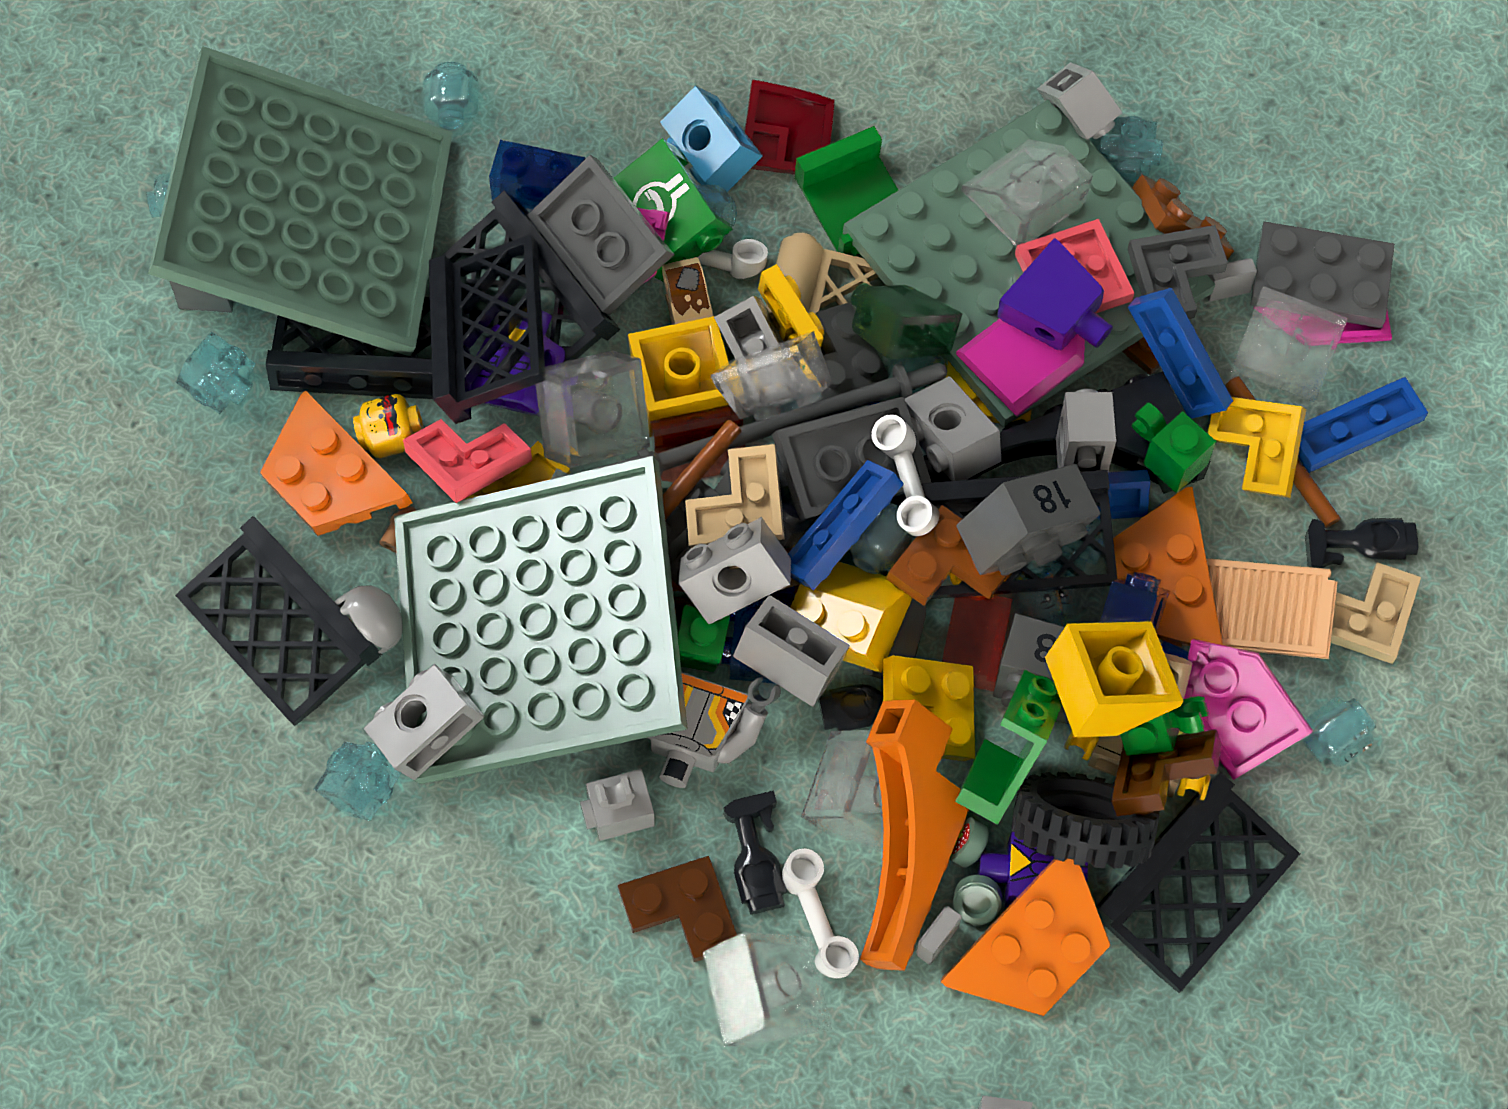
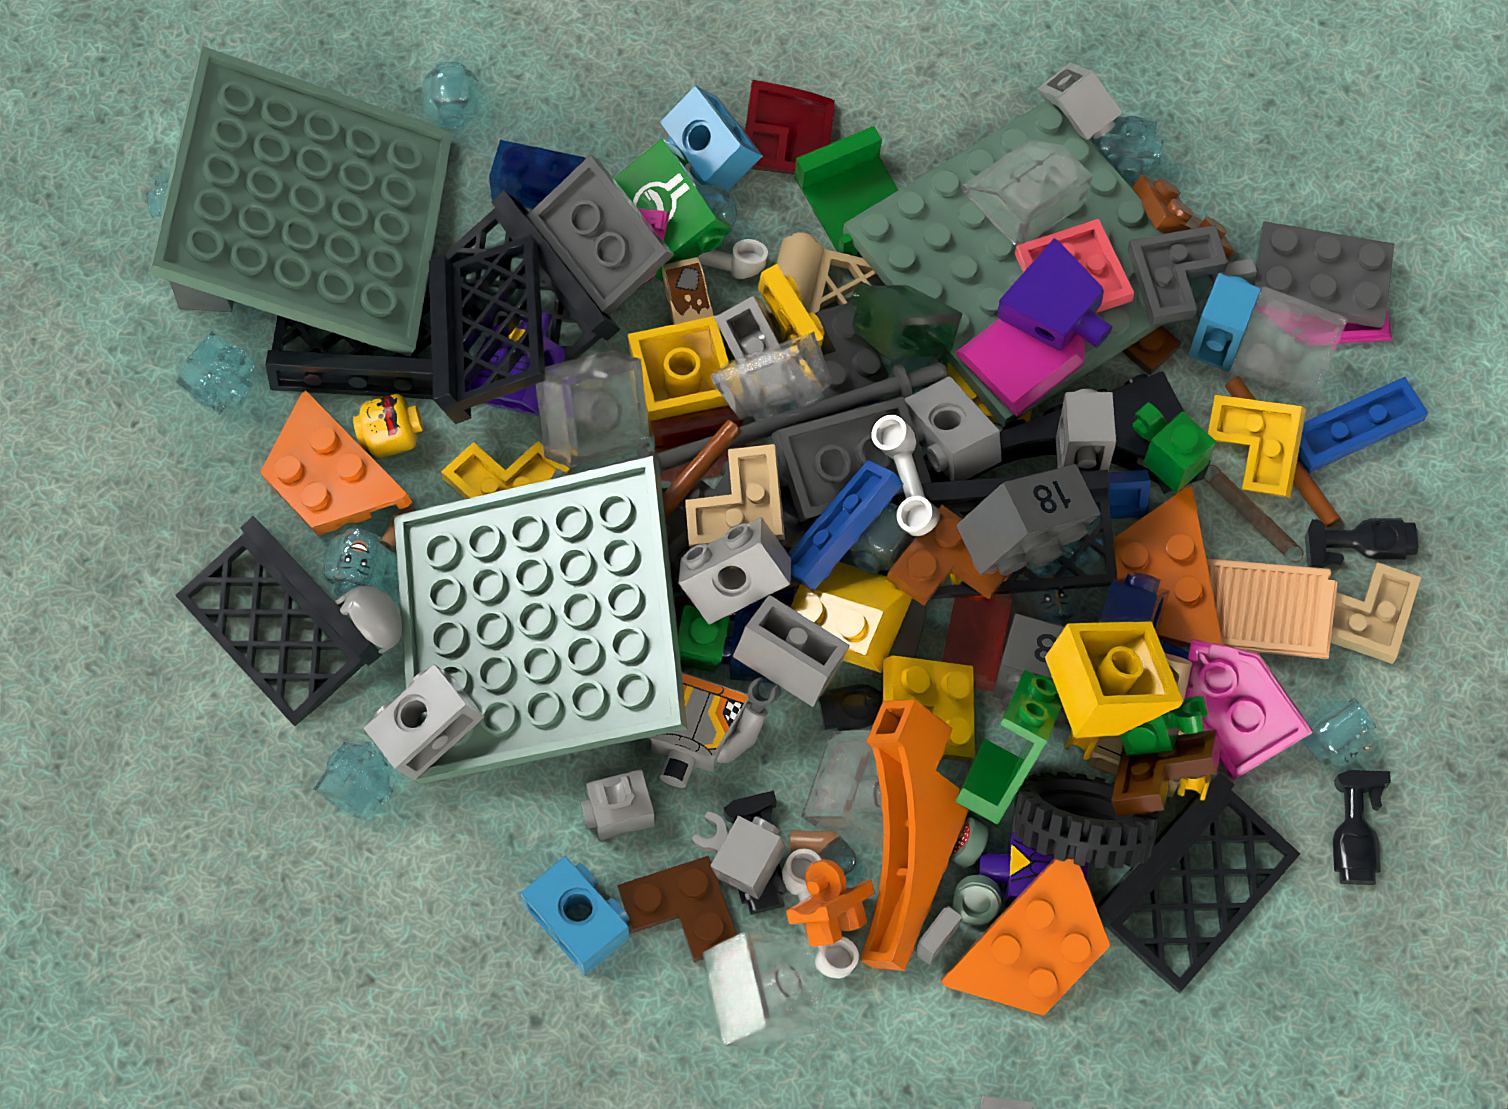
coral plate [403,419,532,503] -> none
blue plate [1128,288,1233,419] -> none
none -> clear light blue head [322,528,389,596]
none -> dark azure brick [520,856,630,975]
none -> light grey brick [692,812,786,899]
none -> orange hips [786,859,875,946]
none -> arm [789,830,858,875]
none -> dark azure brick [1188,273,1261,372]
none -> dark orange piece [1204,465,1304,563]
none -> black piece [1333,770,1391,885]

